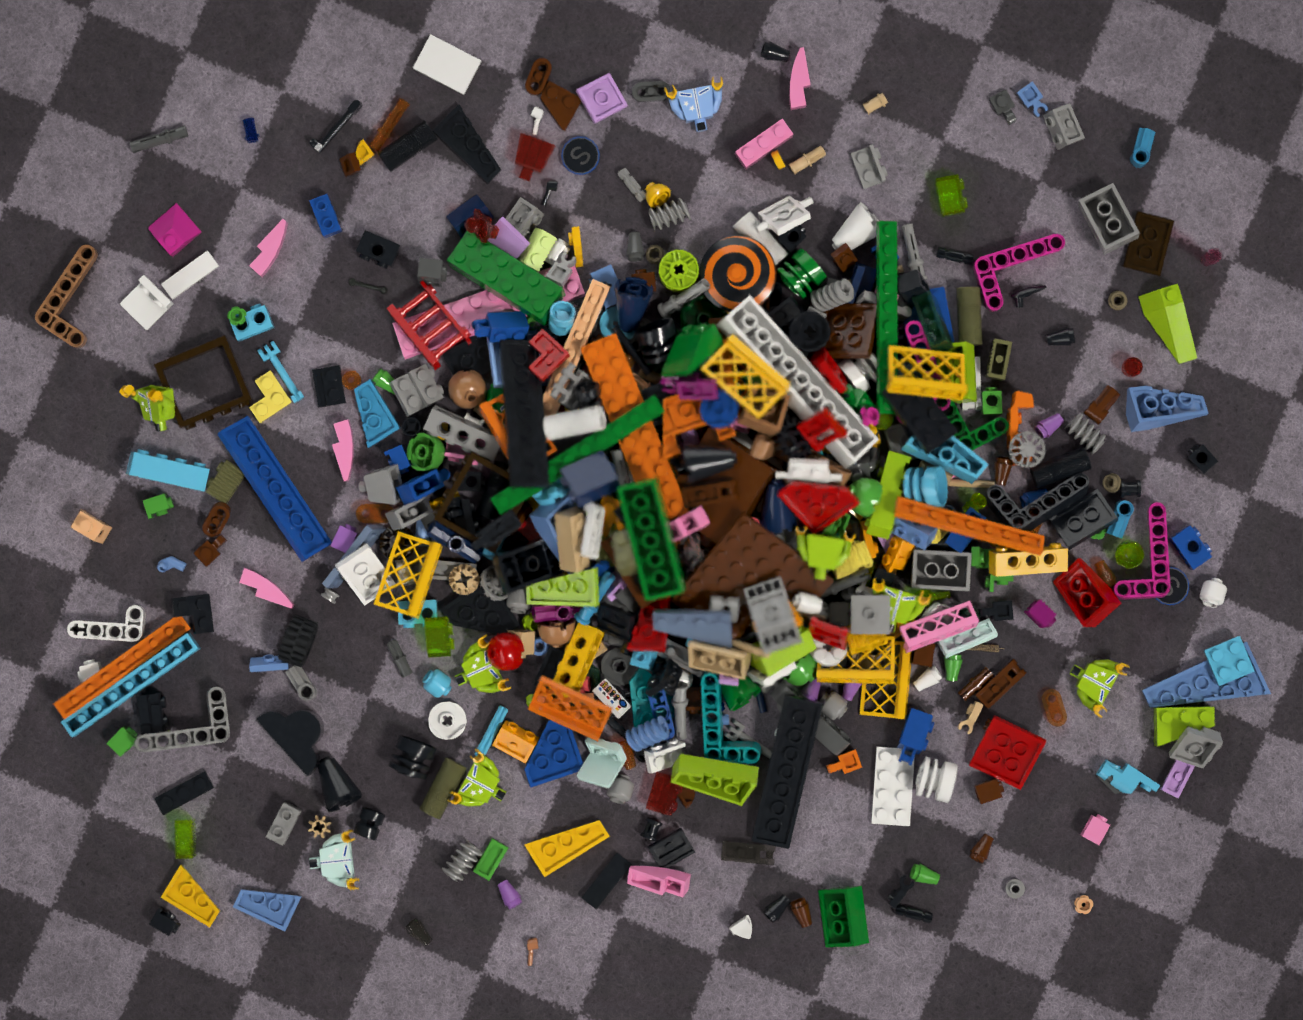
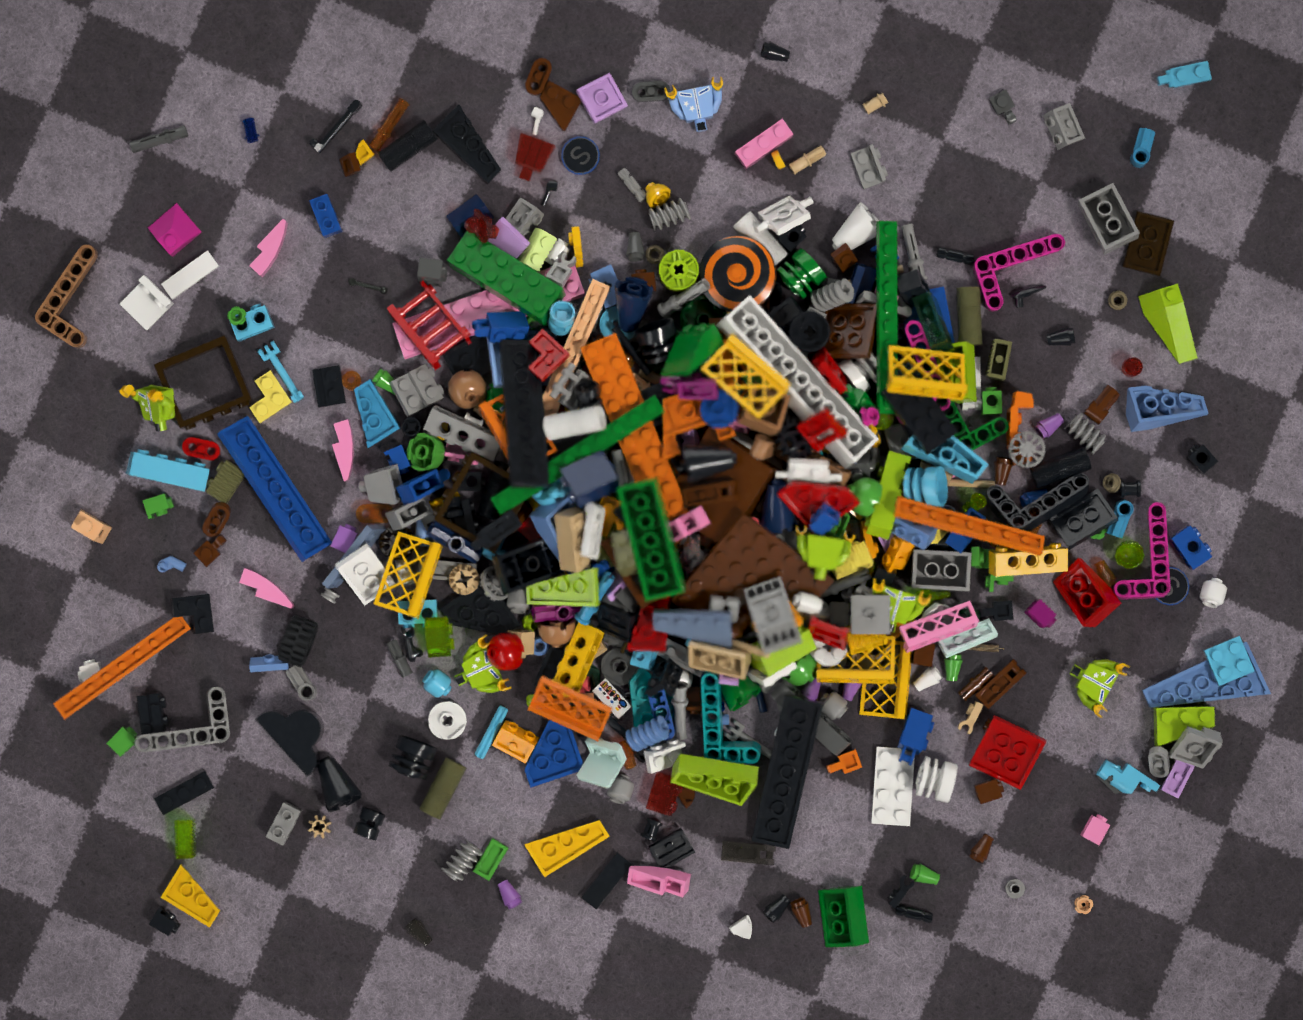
medium azure brick [61,633,201,737] -> none
white beam [67,605,146,642] -> none
medium blue wing [233,889,302,931] -> none
light aqua torso [309,830,360,890] -> none
black brick [356,230,401,269] -> none
white tile [413,34,482,95] -> none
lime torso [448,749,507,807] -> none
nougat hand [527,938,539,966] -> none
bright pink slope [789,47,810,110] -> none
clear neon green brick [935,174,968,217] -> none
medium blue plate [1016,81,1048,118] -> none
clear orange plate [1041,689,1067,727] -> none
clear pink pin [1200,249,1222,266] -> none
none -> red plate [182,437,221,461]
none -> black piece [401,626,423,662]
none -> blue brick [809,502,840,536]
none -> light grey plate [1148,746,1170,778]
none -> medium azure hinge [1157,61,1212,88]

